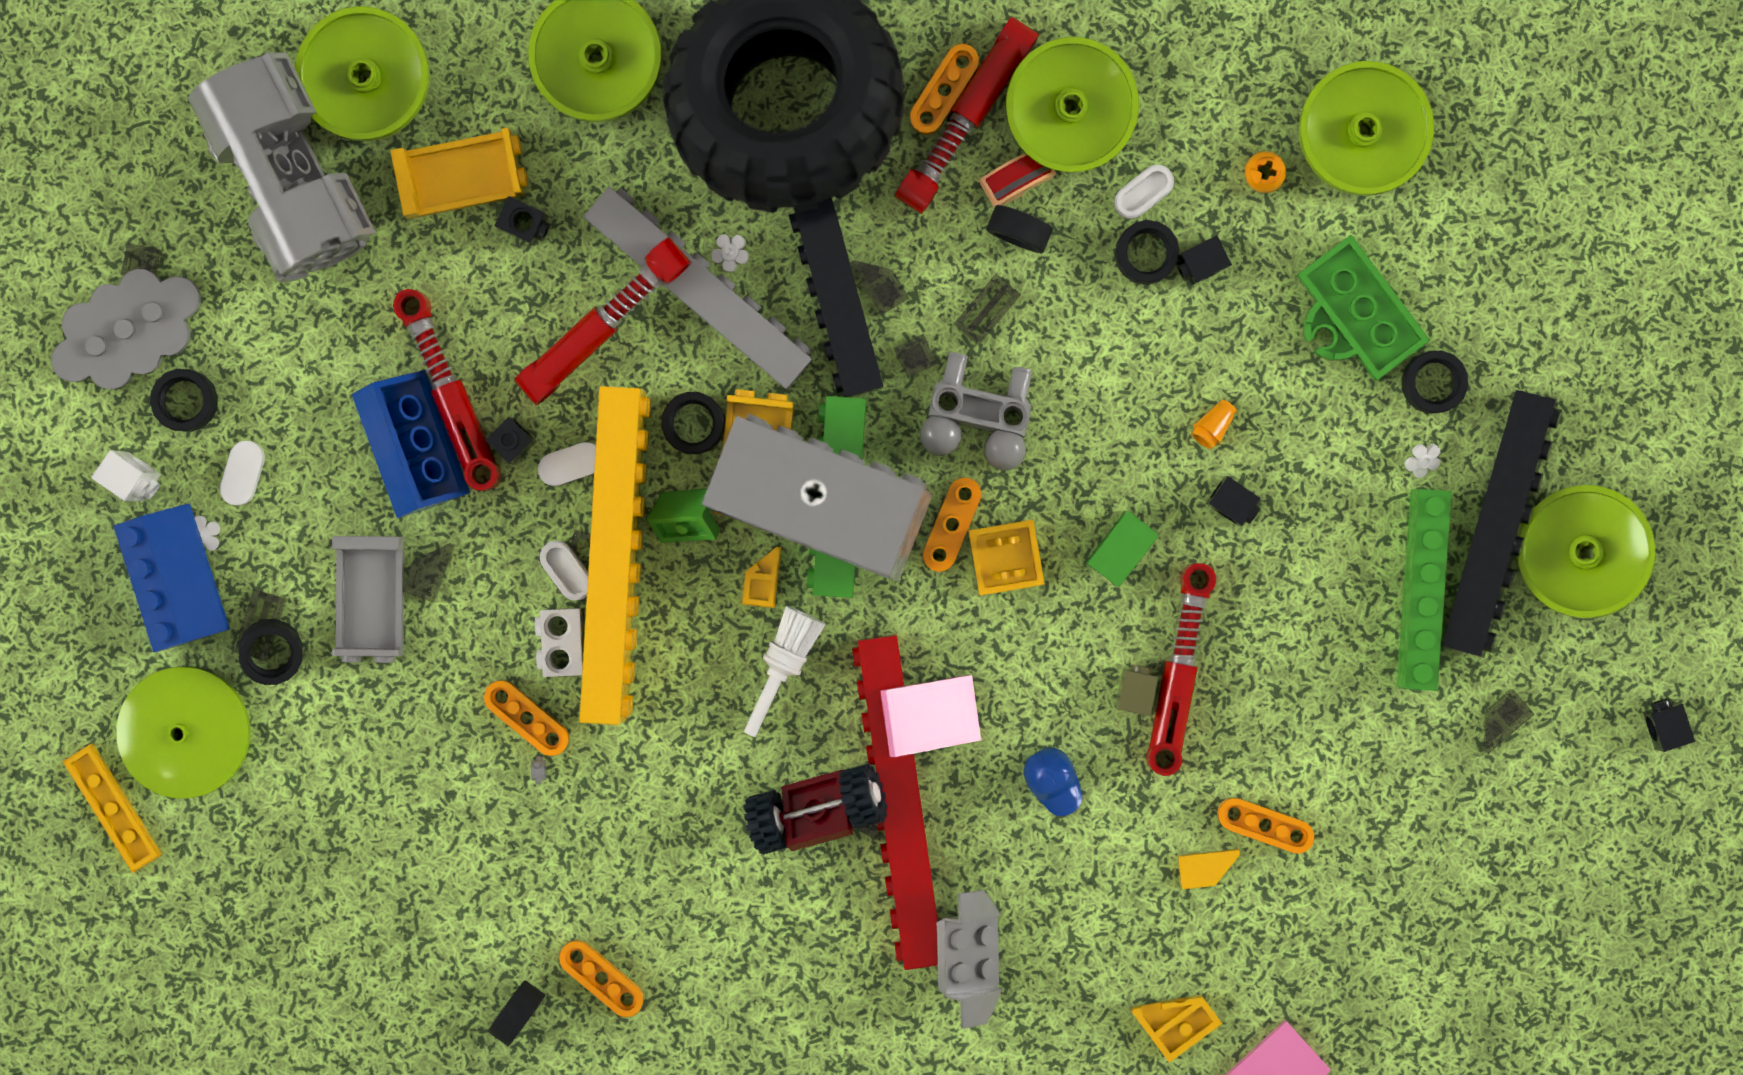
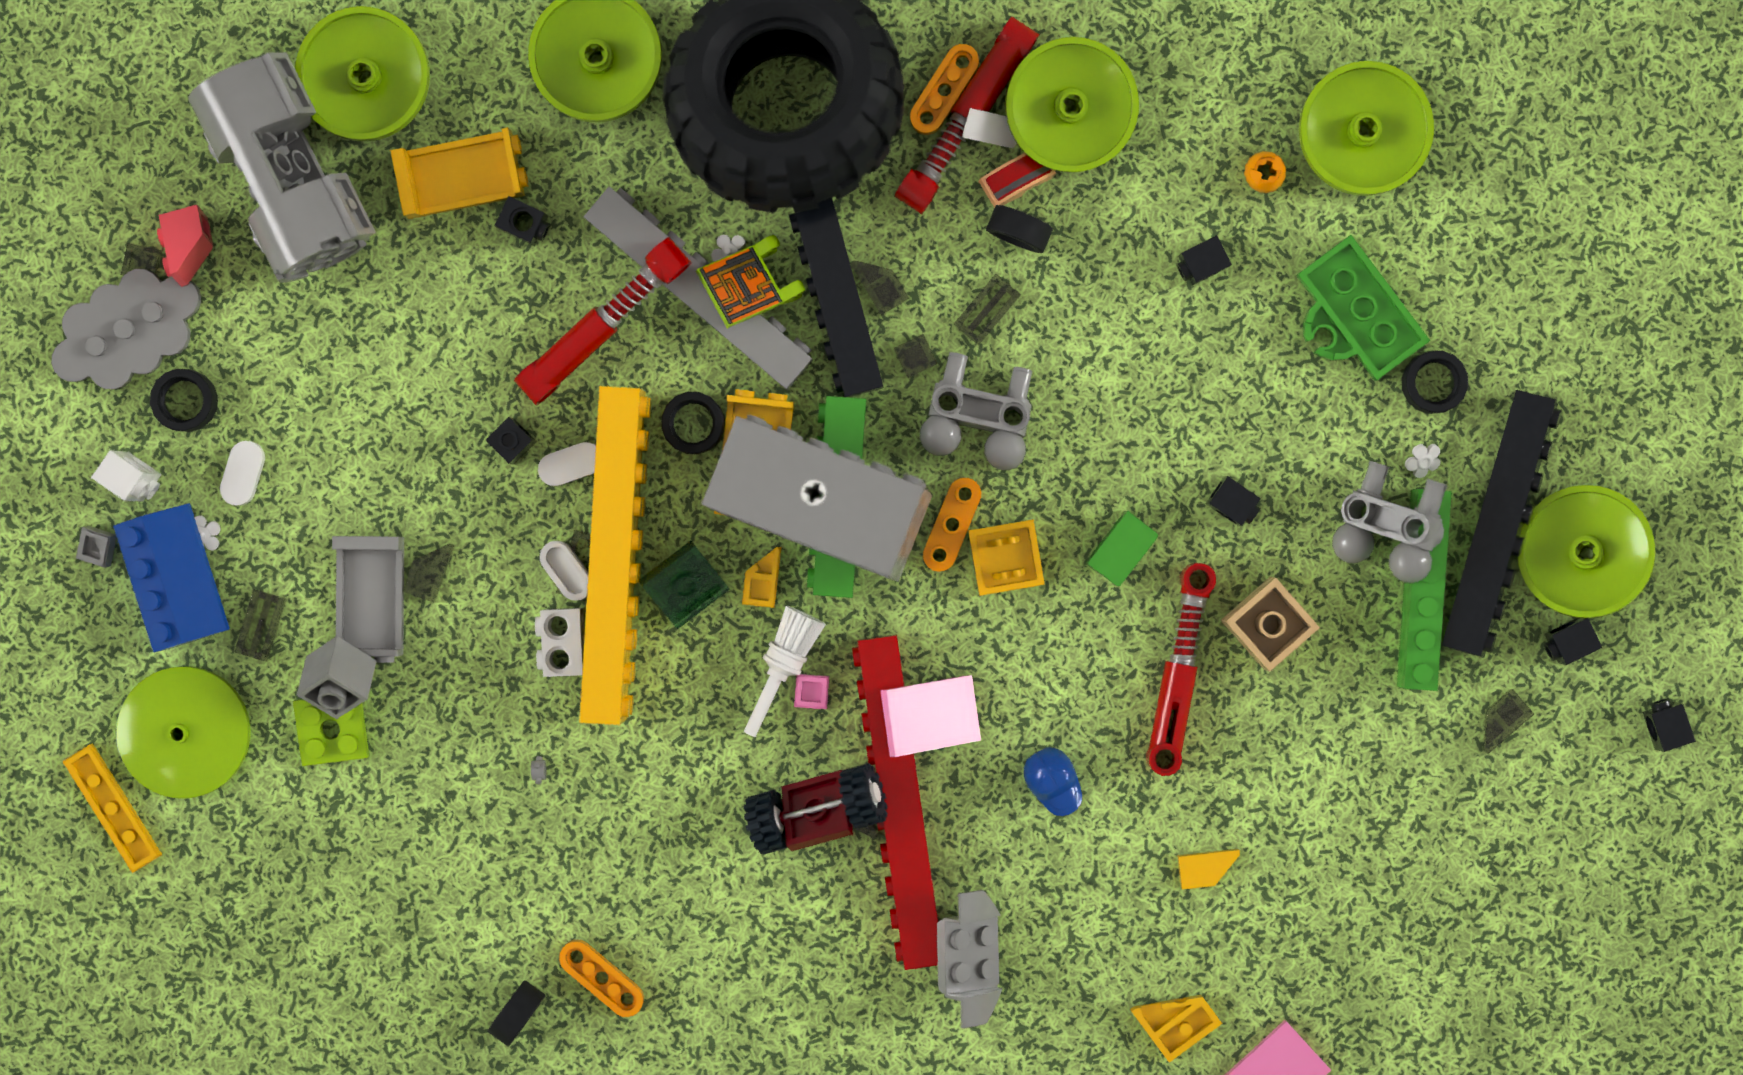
black tyre [239,619,302,685] -> none
blue slope [352,370,470,519] -> none
red piece [393,289,502,491] -> none
light orange plate [484,680,569,756] -> none
bright green panel [647,488,721,543] -> none
white tile [1114,165,1174,219] -> none
black tyre [1115,220,1180,285] -> none
olive brick [1115,664,1158,716] -> none
light orange cone [1191,399,1237,450] -> none
light orange plate [1217,797,1314,854] -> none
none -> light grey tile [76,526,117,568]
none -> coral slope [157,205,214,287]
none -> lime plate [293,699,369,766]
none -> light grey head [297,636,376,719]
none -> clear green plate [638,540,730,629]
none -> flag [696,235,805,328]
none -> bright pink tile [794,674,829,709]
none -> white sticker [962,108,1017,148]
none -> tan brick [1221,577,1320,672]
none -> light grey piece [1332,461,1448,583]
none -> black brick [1544,618,1603,665]

